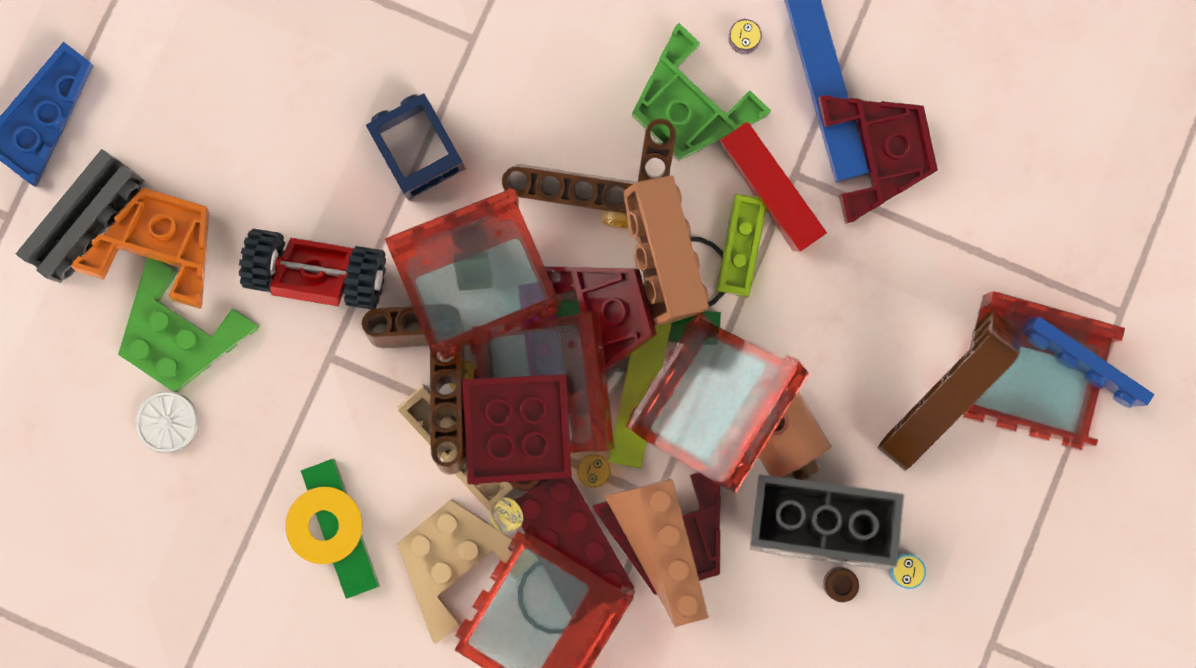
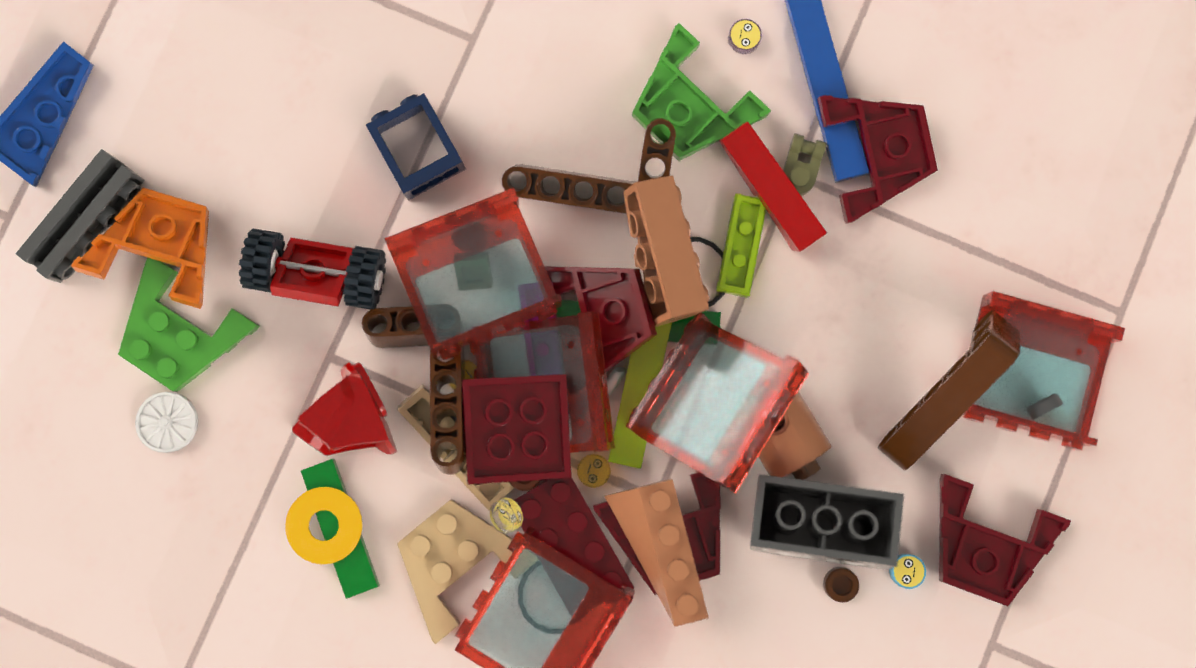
clear yellow tile [600,211,629,229] -> none
blue plate [1021,316,1155,408] -> none
none -> red piece [292,362,398,456]
none -> olive plate [783,134,827,196]
none -> dark red wing [939,474,1071,606]
none -> dark grey tile [1027,393,1064,420]

